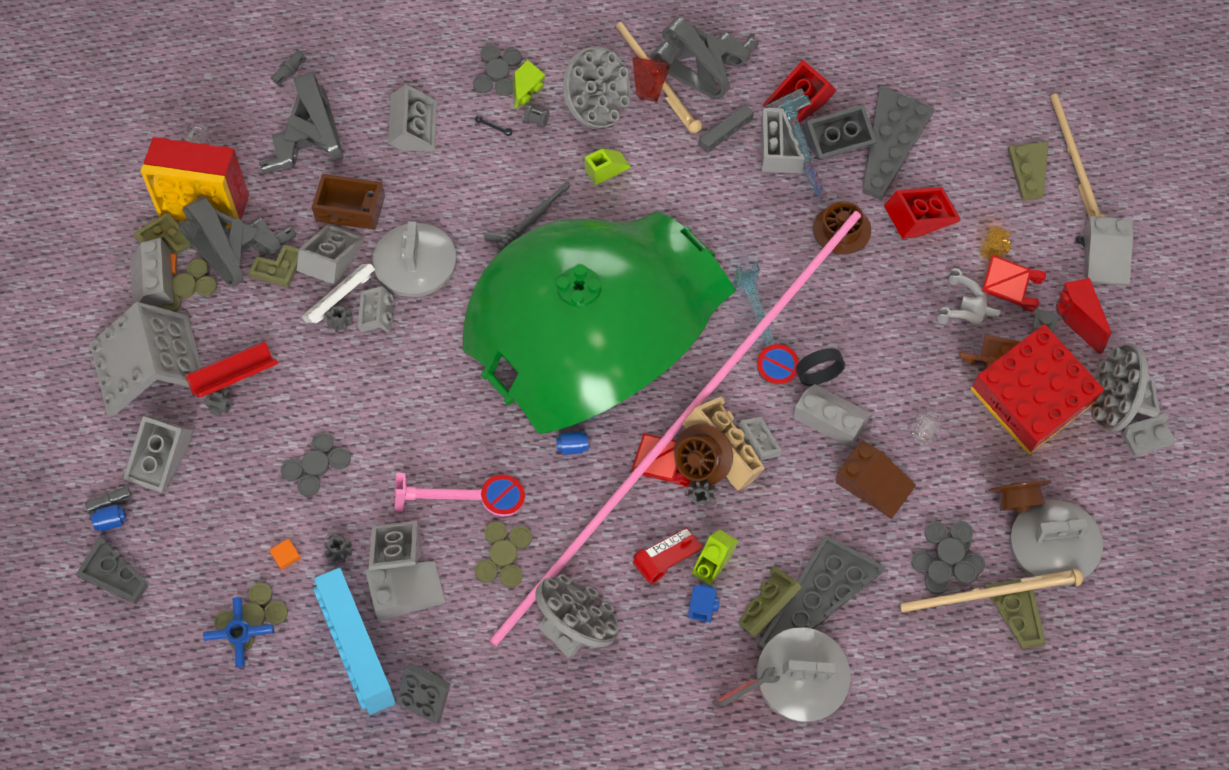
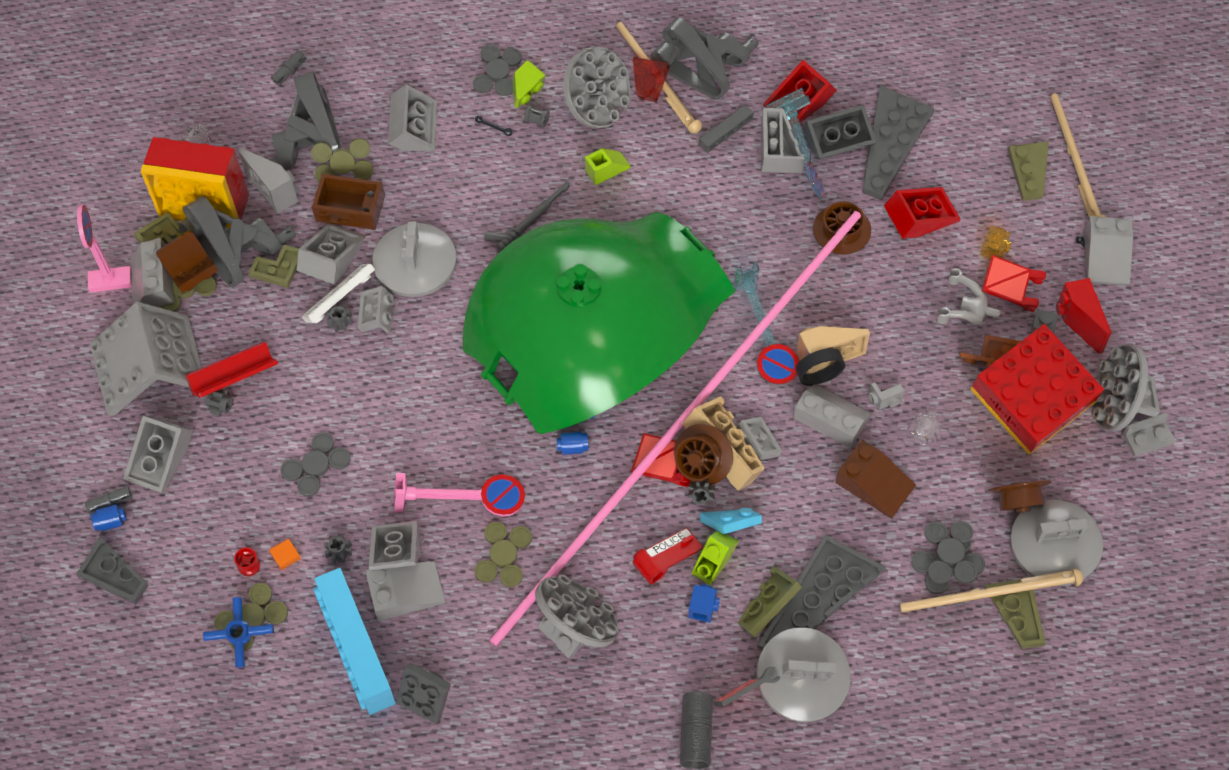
none -> bright pink piece [77,205,131,292]
none -> reddish brown bracket [156,231,218,294]
none -> red wheel [234,547,260,577]
none -> light grey slope [238,148,298,214]
none -> olive piece [311,138,373,182]
none -> dark grey piece [680,691,713,770]
none -> medium azure wing [700,508,762,534]
none -> tan slope [796,326,870,374]
none -> light grey bracket [868,382,905,410]

